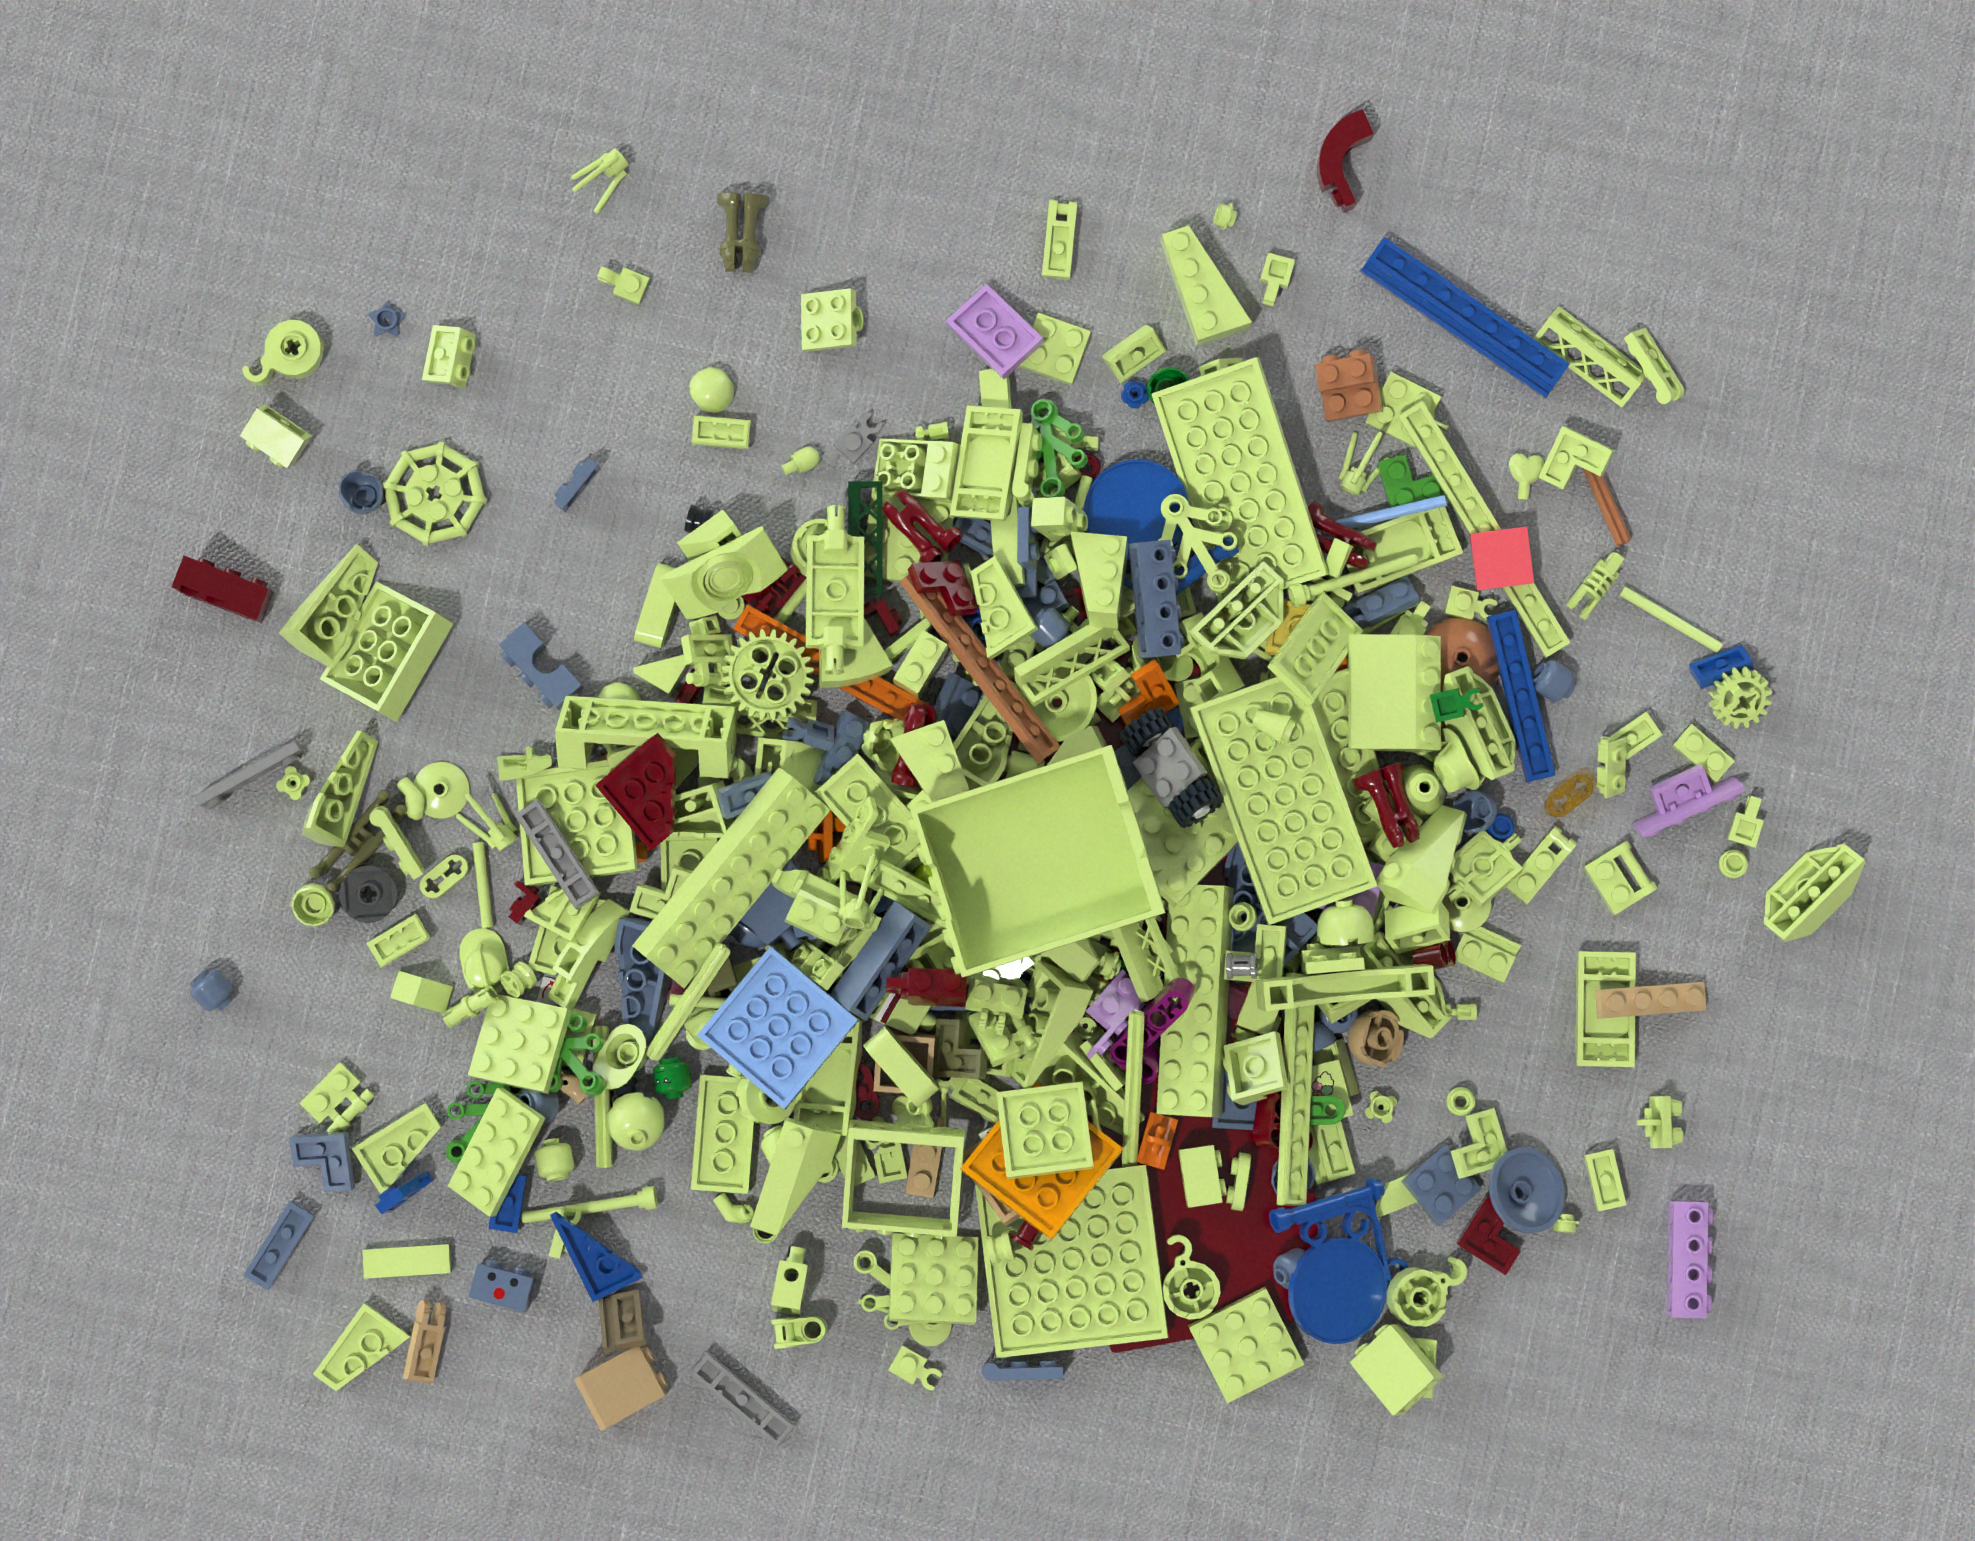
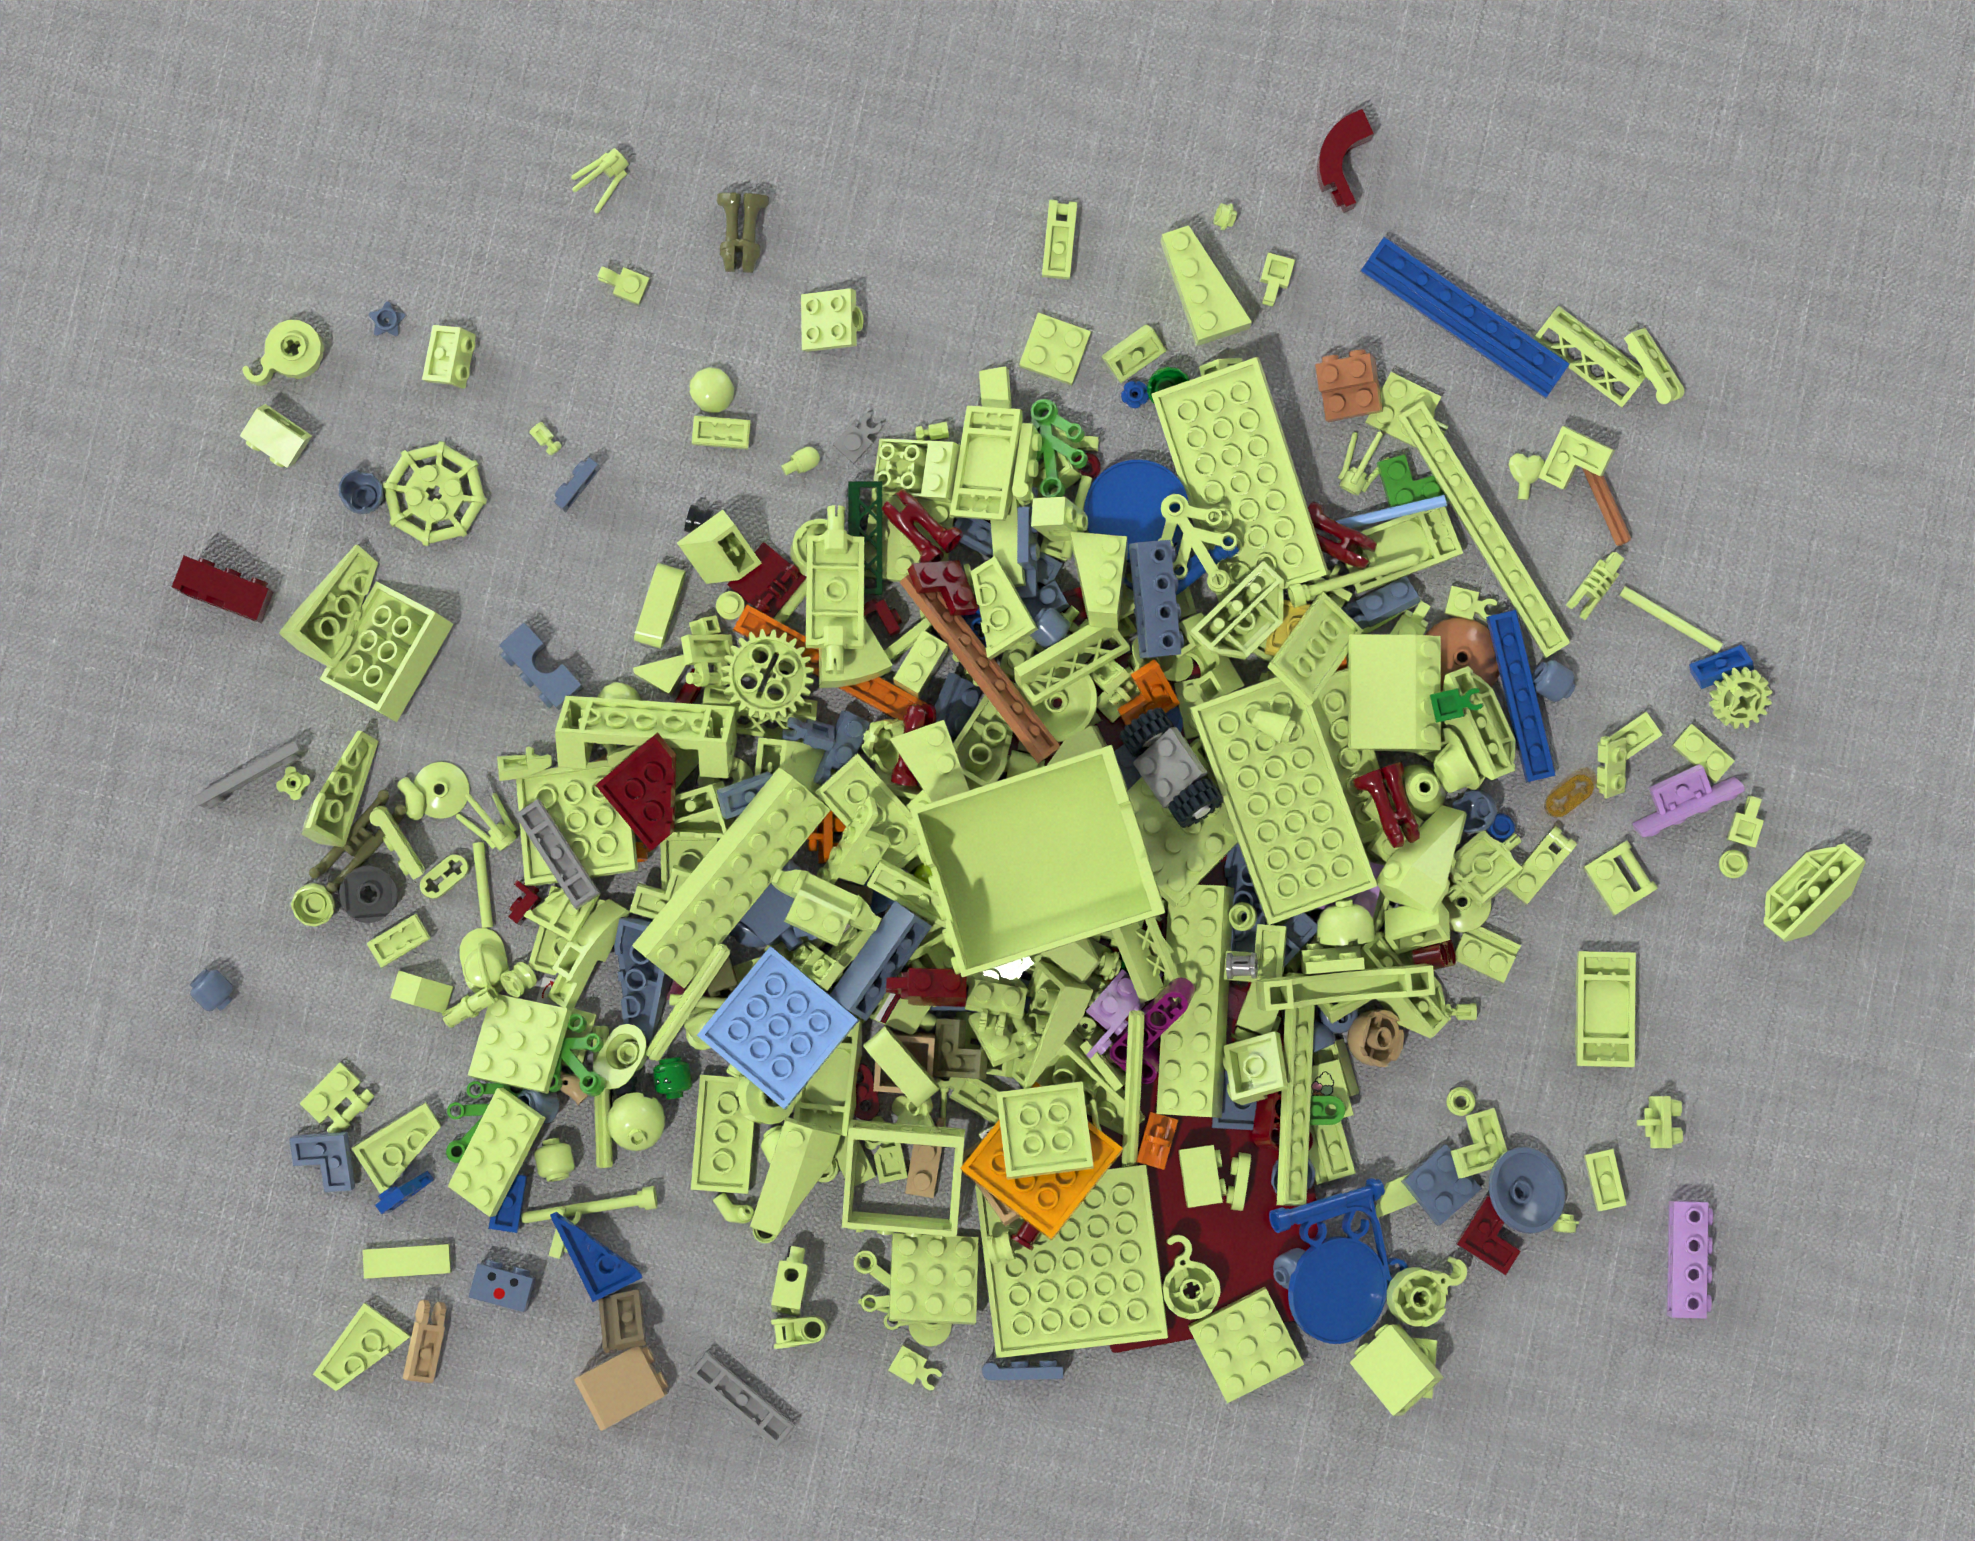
sand blue plate [243,1201,315,1290] -> none
yellowish green slope [661,526,788,620] -> none
yellowish green plant [838,855,884,929] -> none
lavender plate [946,284,1045,380] -> none
yellowish green plate [1043,544,1077,581] -> none
yellowish green piece [1325,538,1353,579] -> none
yellowish green plate [1365,1091,1397,1123] -> none
coral tile [1469,527,1534,591] -> none
tan plate [1595,982,1707,1019] -> none
none -> yellowish green piece [529,422,562,455]

